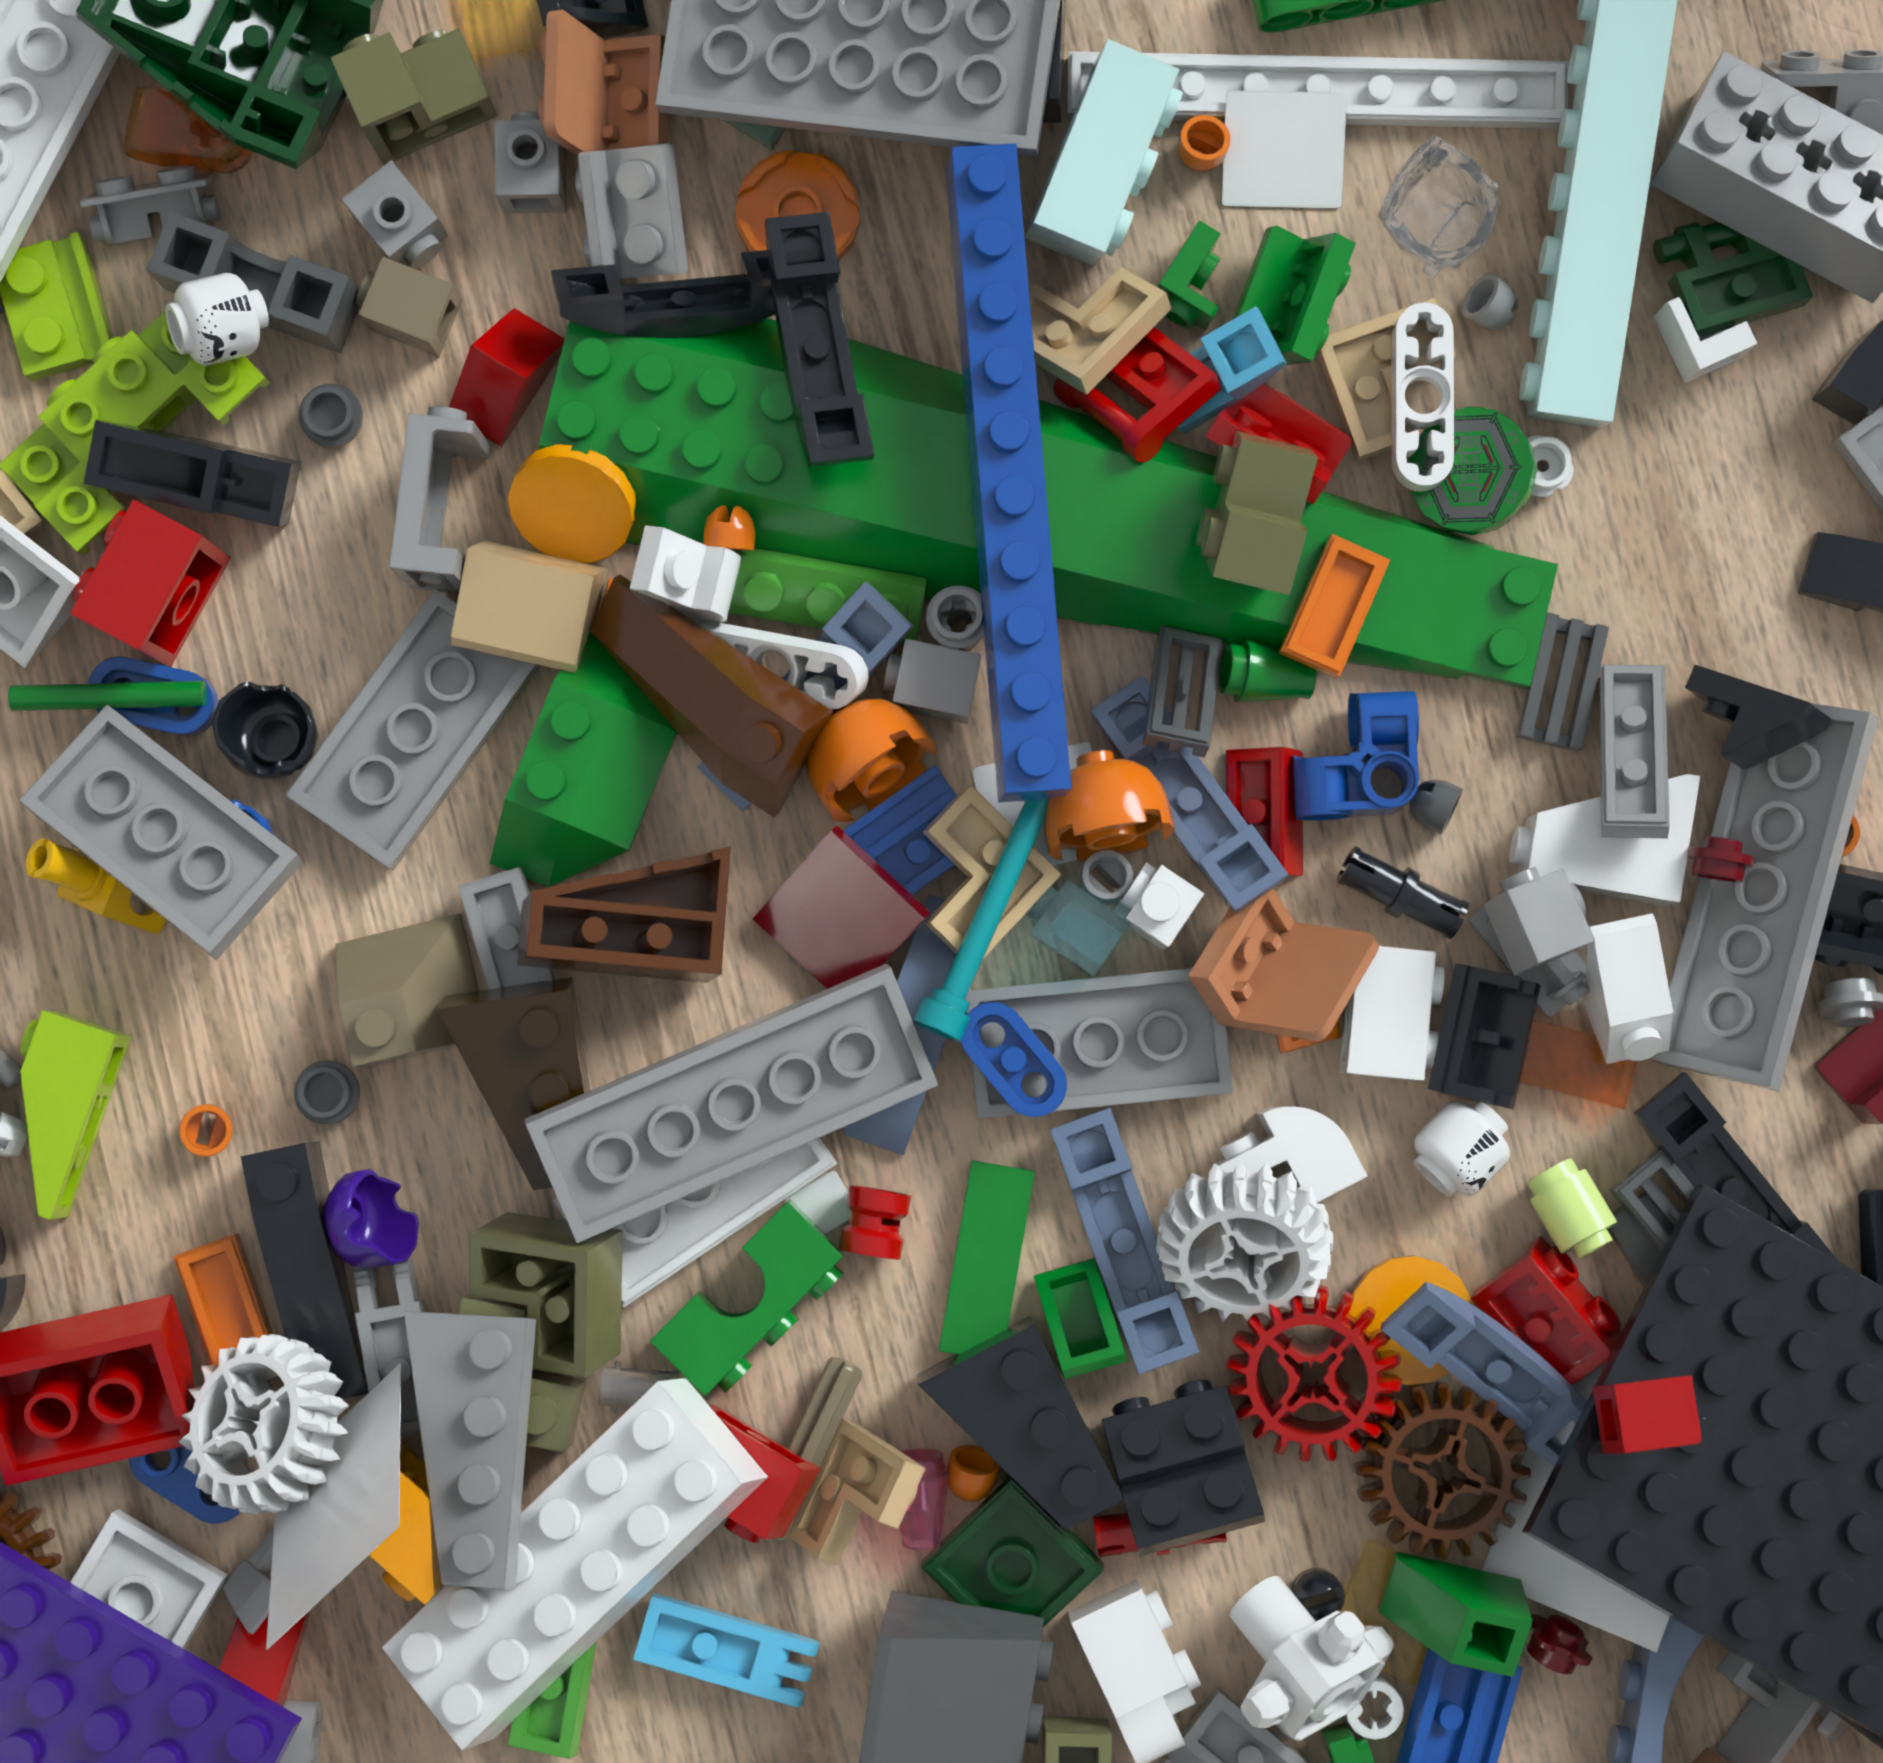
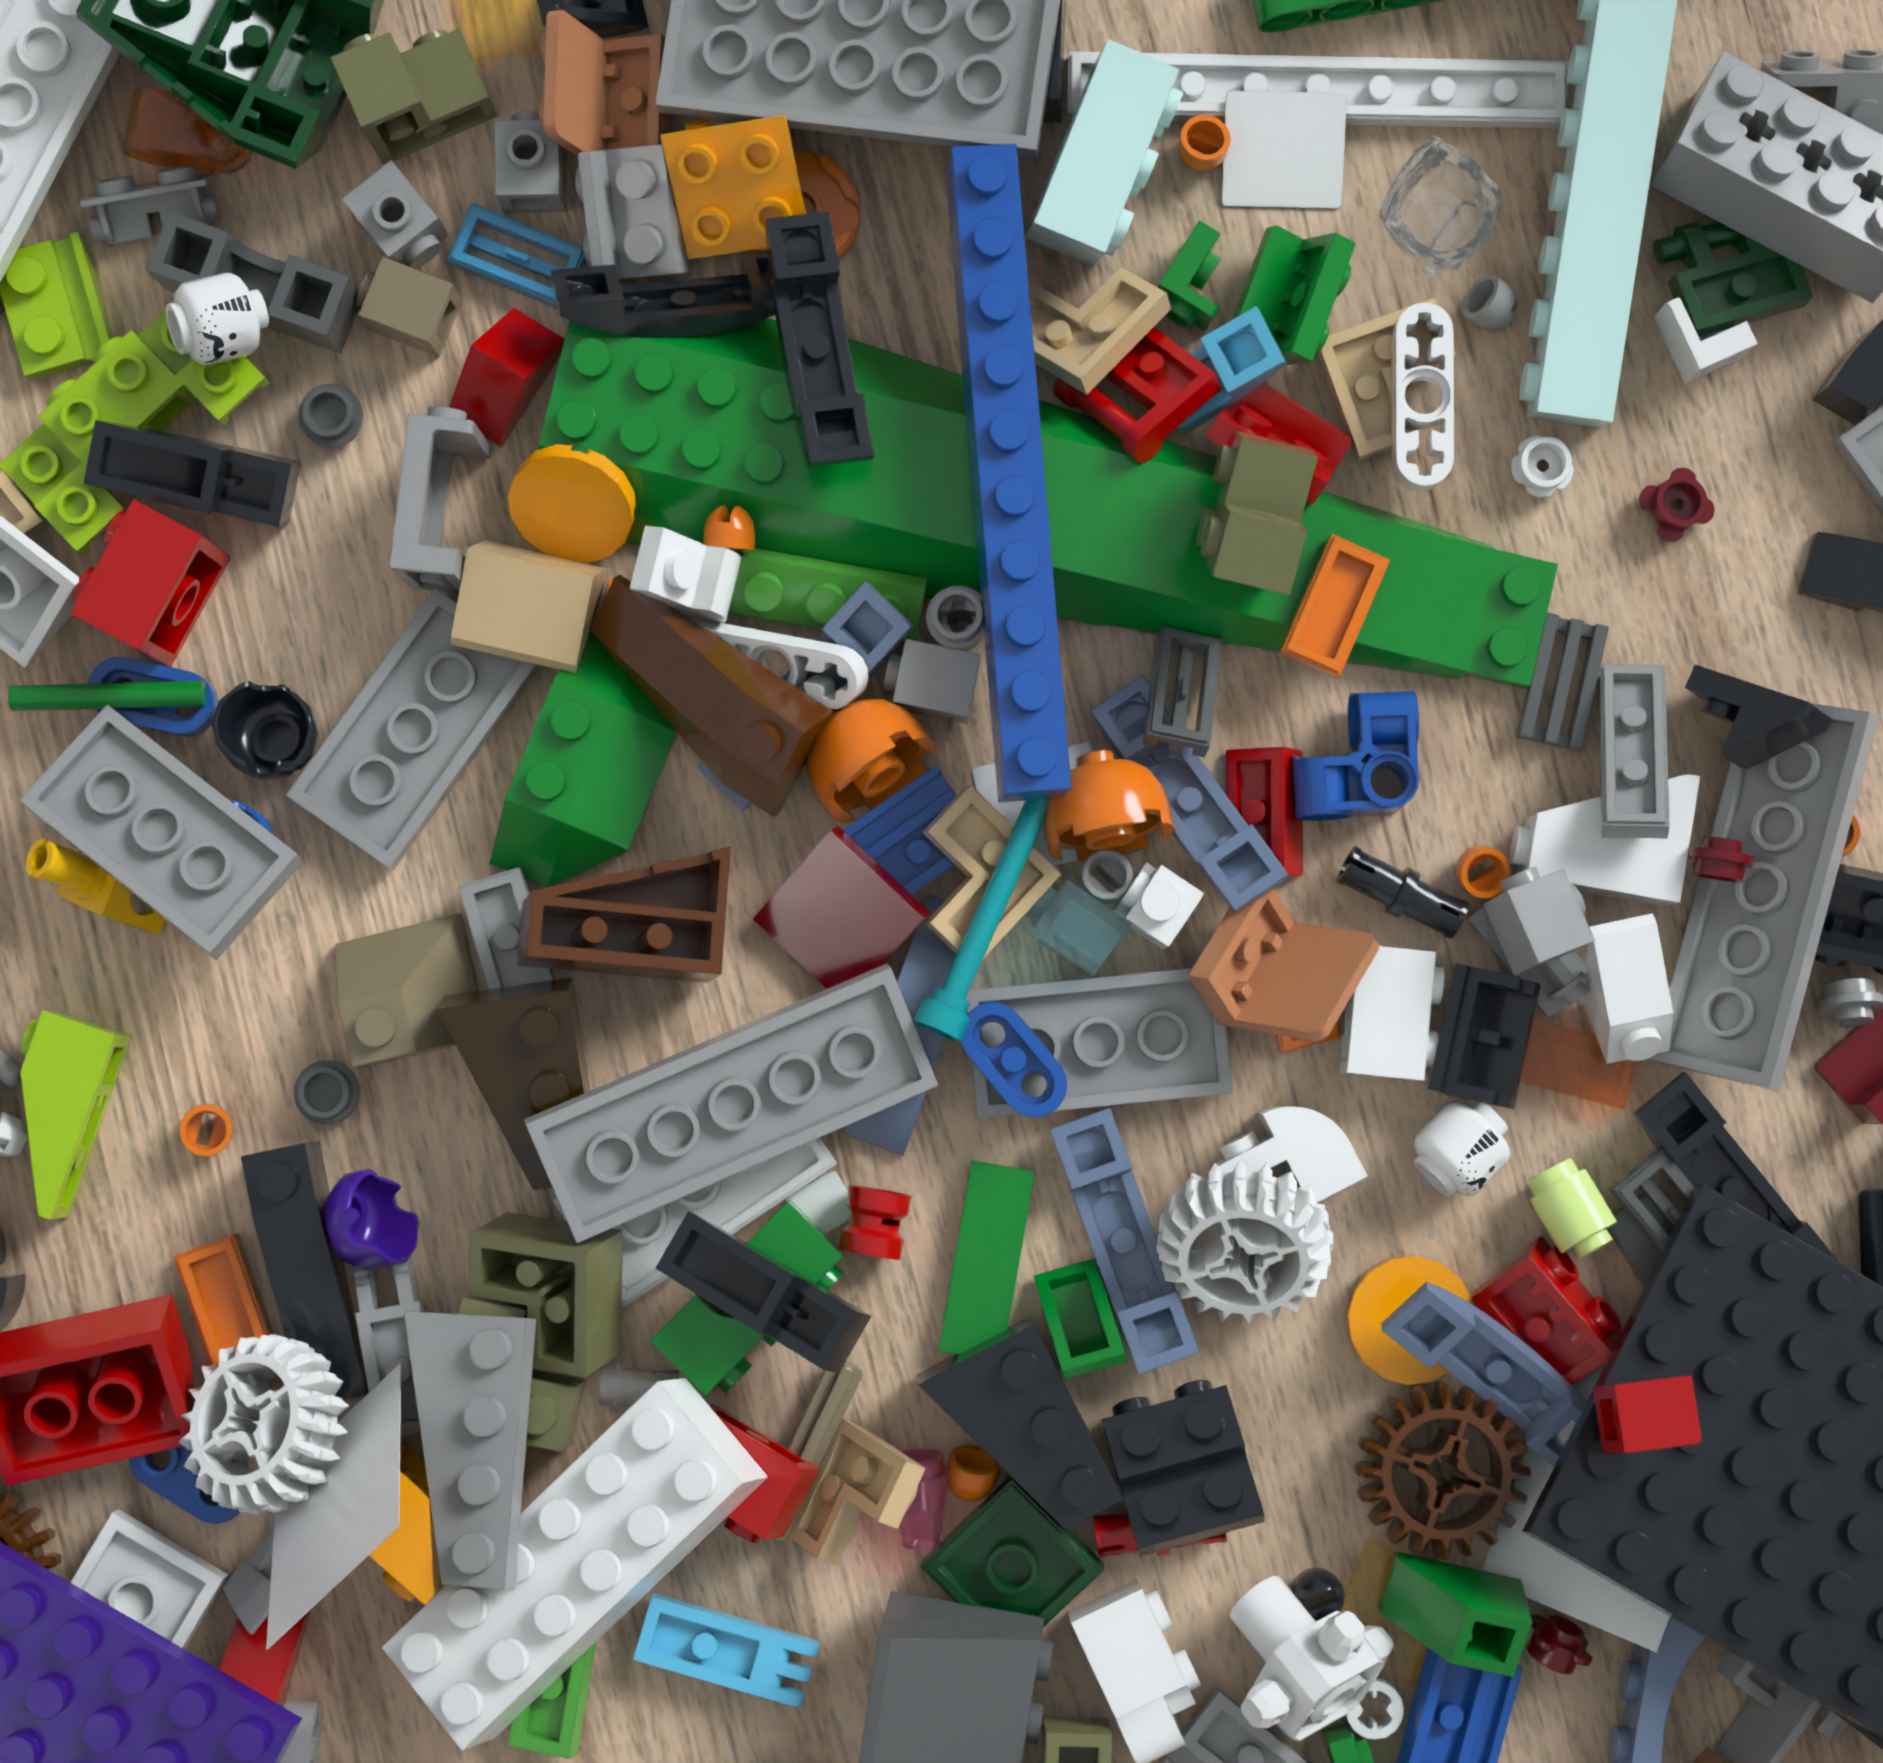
green cone [1219,639,1317,702] -> none
red gear [1226,1285,1402,1462] -> none
tile [1409,406,1537,536] -> none
dark grey hinge [1410,779,1463,835] -> none
none -> dark azure tile [447,203,587,309]
none -> black slope [656,1211,872,1373]
none -> light orange hinge [660,115,806,260]
none -> orange hinge [1455,845,1511,899]
none -> dark red plate [1639,468,1715,542]

